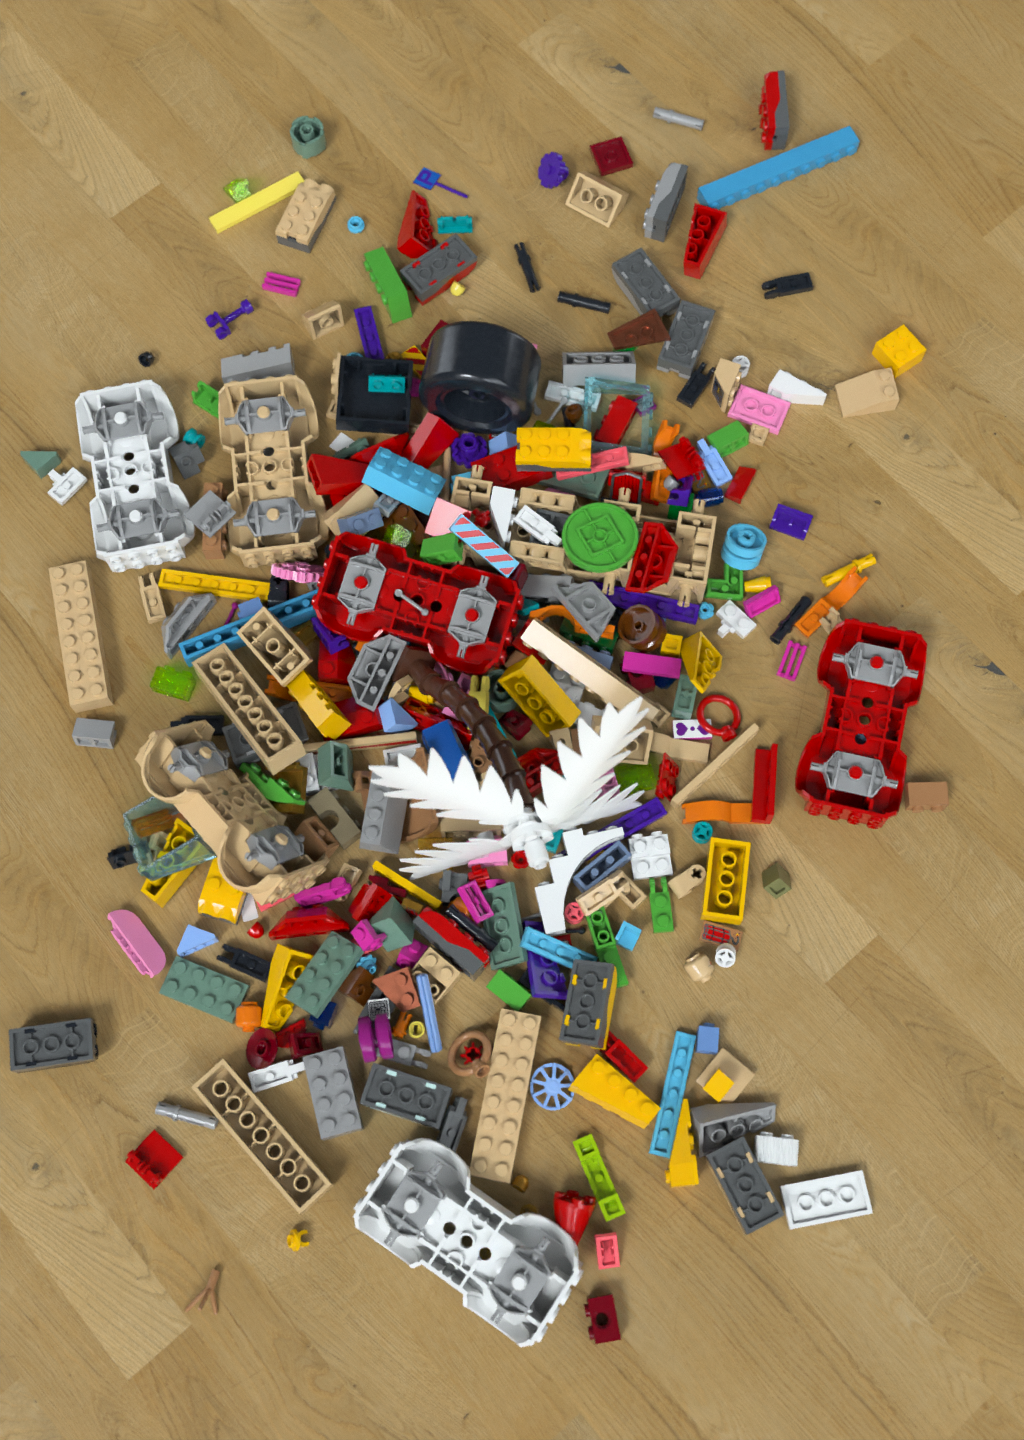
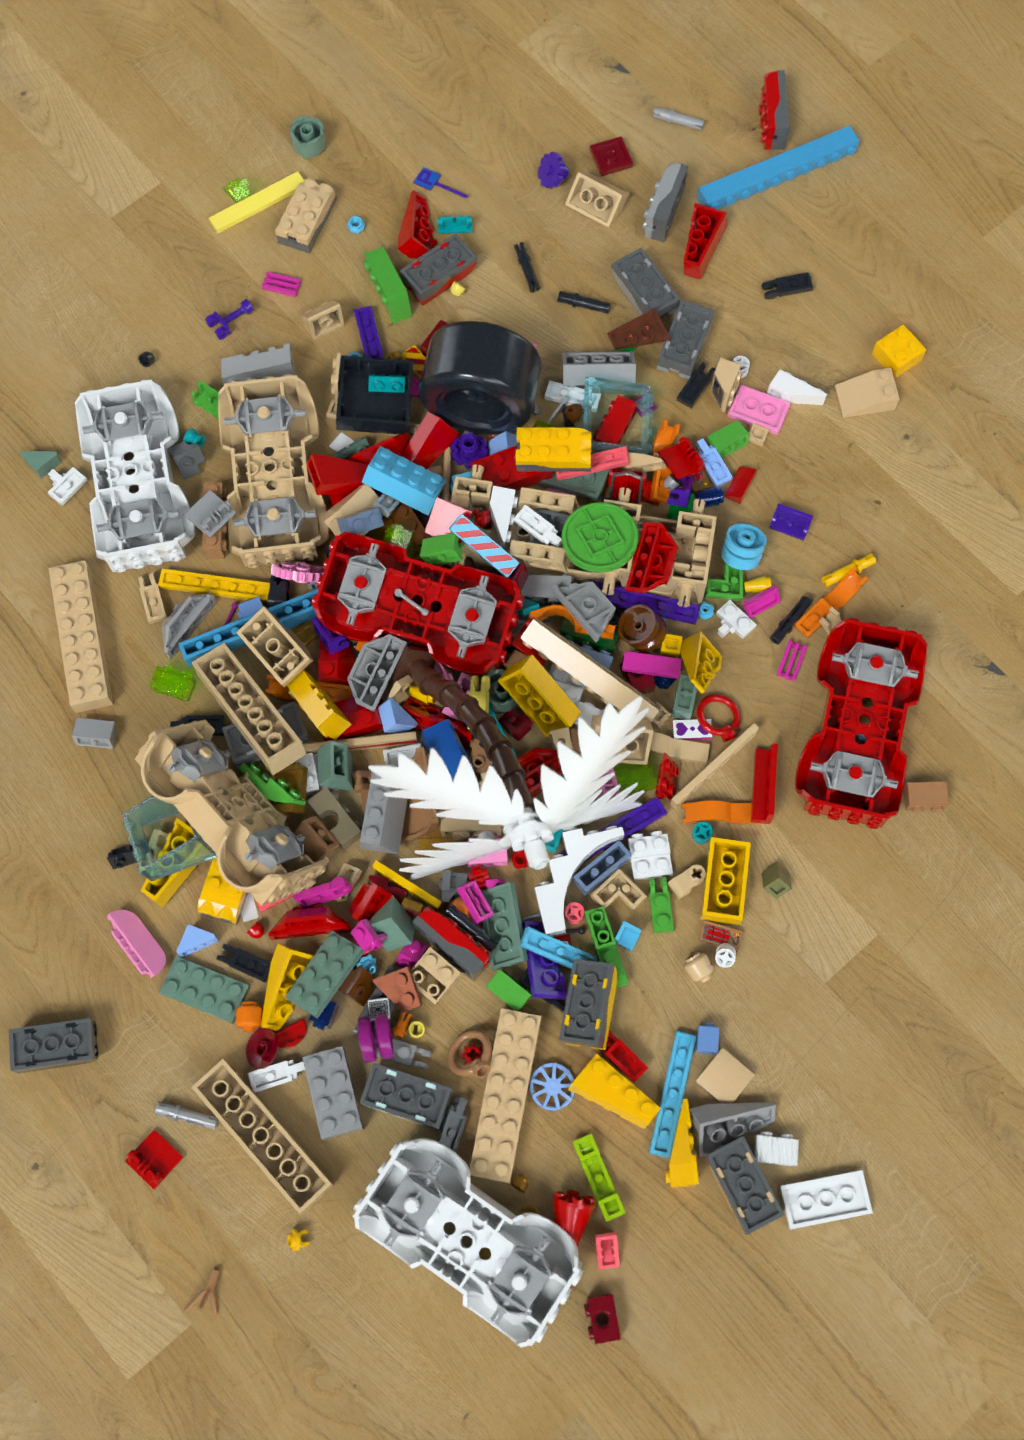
clear orange tile [131,808,175,838] -> none
dark red slope [288,1033,323,1059] -> none
medium blue axle [416,973,442,1053] -> none
tan hinge [575,869,630,917] -> none
yellow panel [703,1068,734,1102] -> none

